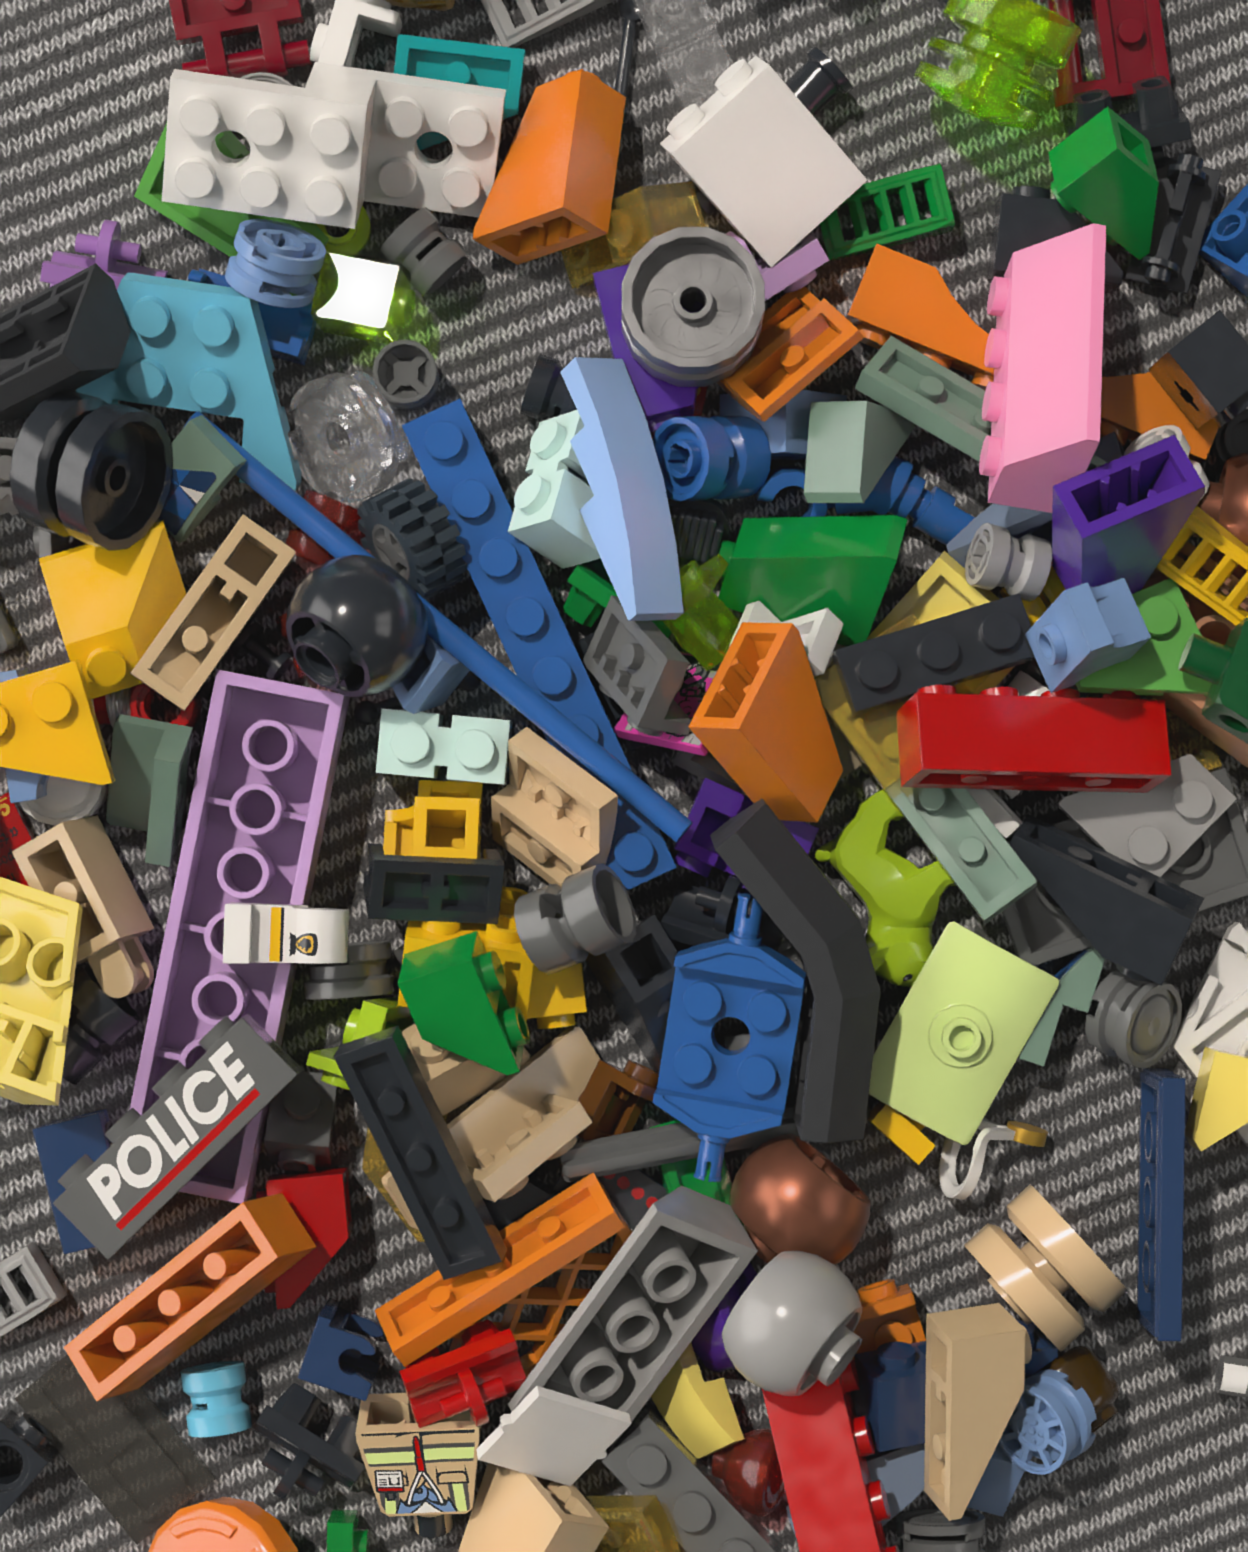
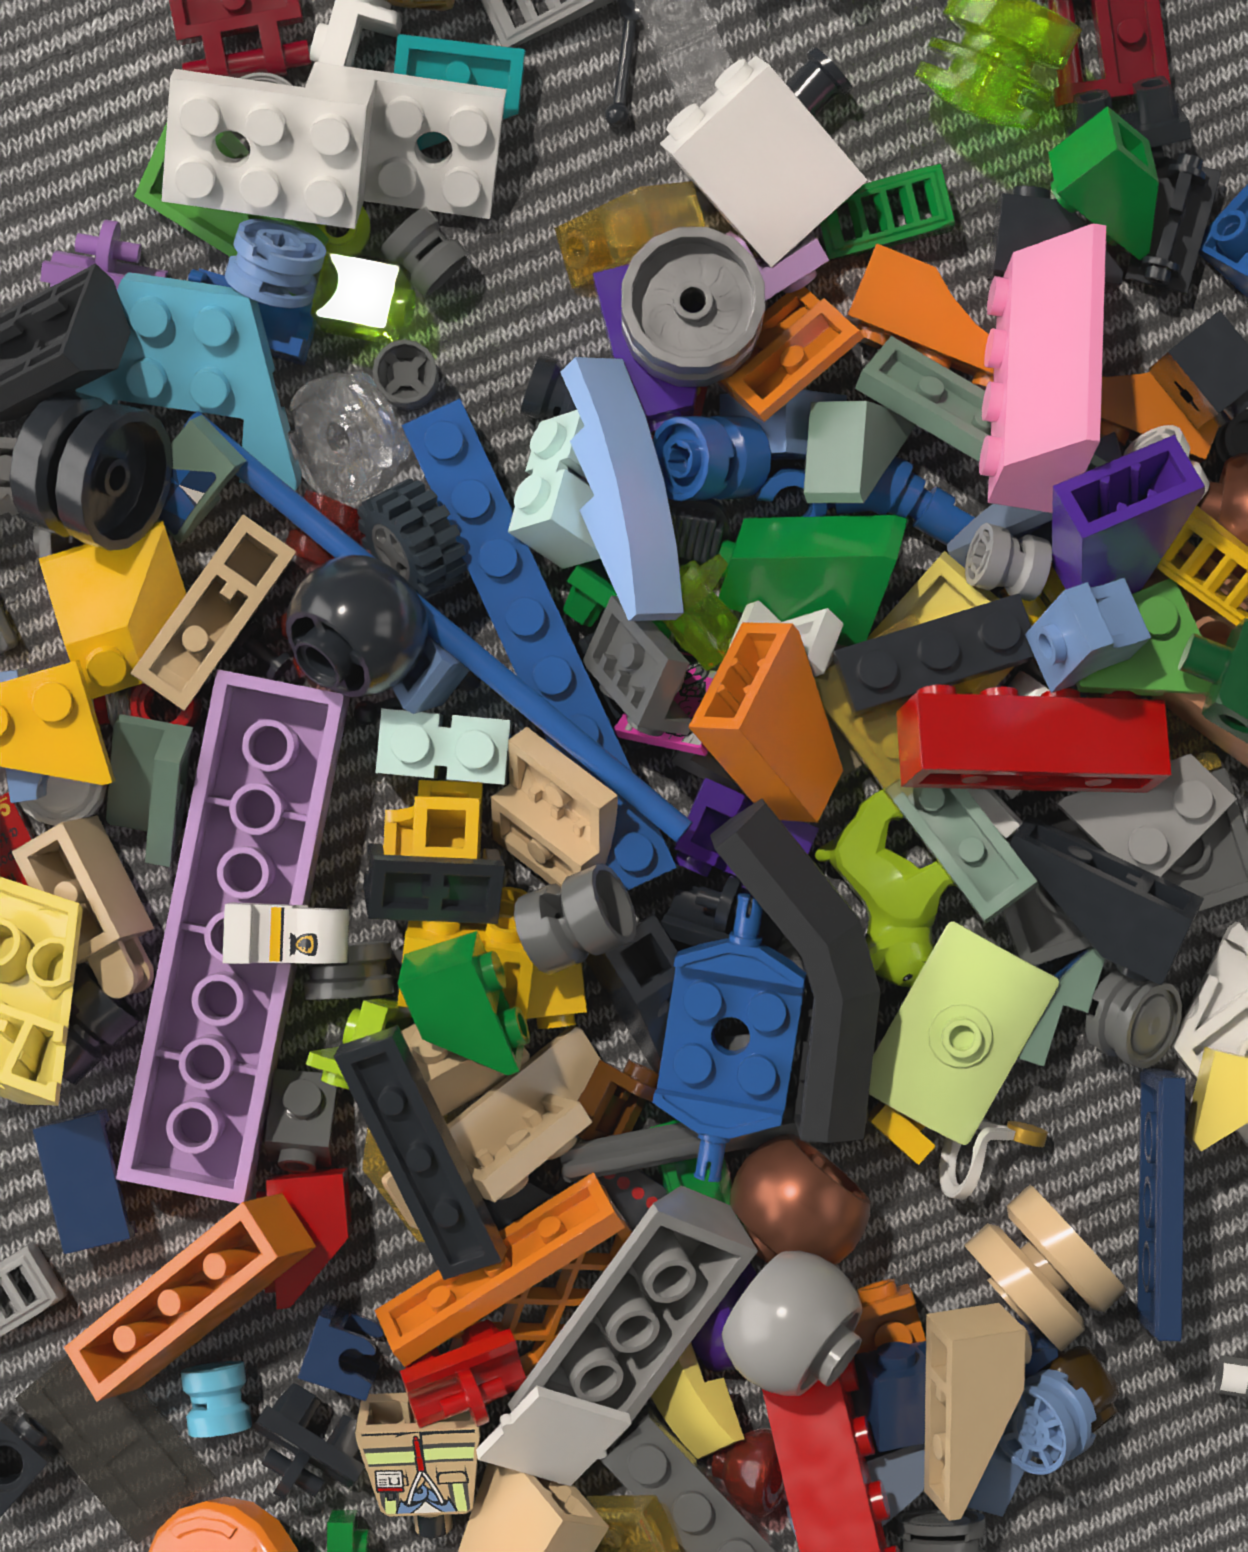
dark grey brick [53,1014,303,1260] -> none
orange slope [473,69,626,265] -> none

